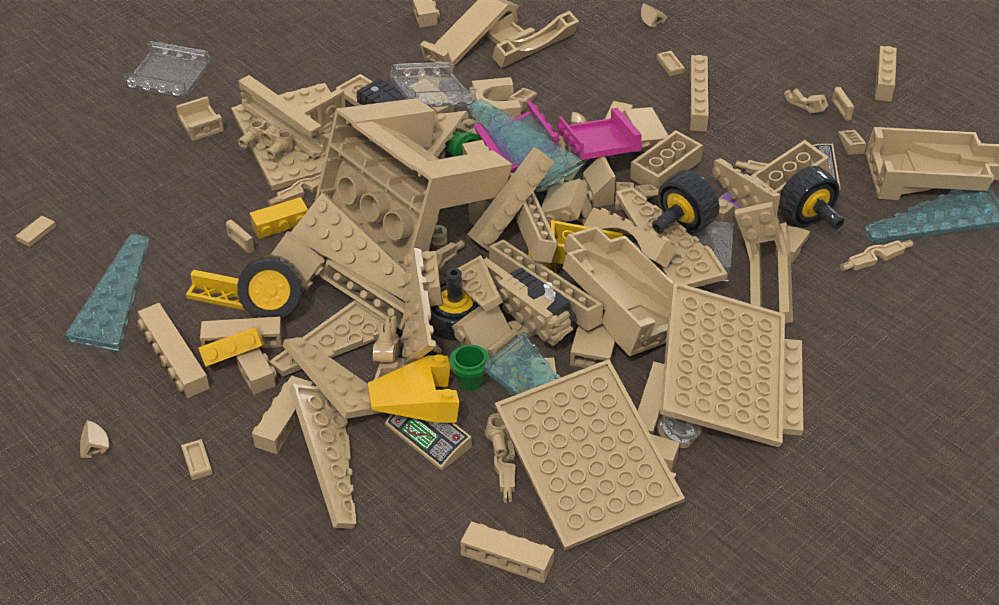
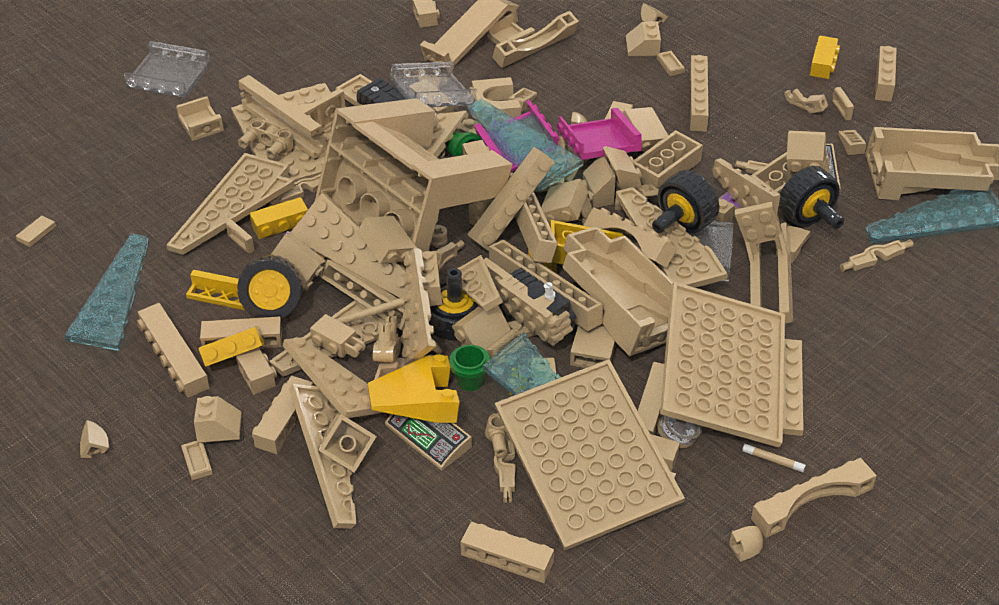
none -> tan wing [166,153,295,255]
none -> tan slope [194,396,242,443]
none -> tan brick [310,314,366,358]
none -> tan slope [318,414,377,473]
none -> tan bar [336,297,405,324]
none -> tan brick [357,216,417,263]
none -> tan slope [603,146,642,190]
none -> tan slope [626,21,661,56]
none -> tan brick [729,526,763,562]
none -> tan bar [742,444,806,473]
none -> tan arch [751,458,877,538]
none -> tan slope [787,131,827,172]
none -> yellow brick [810,36,840,79]

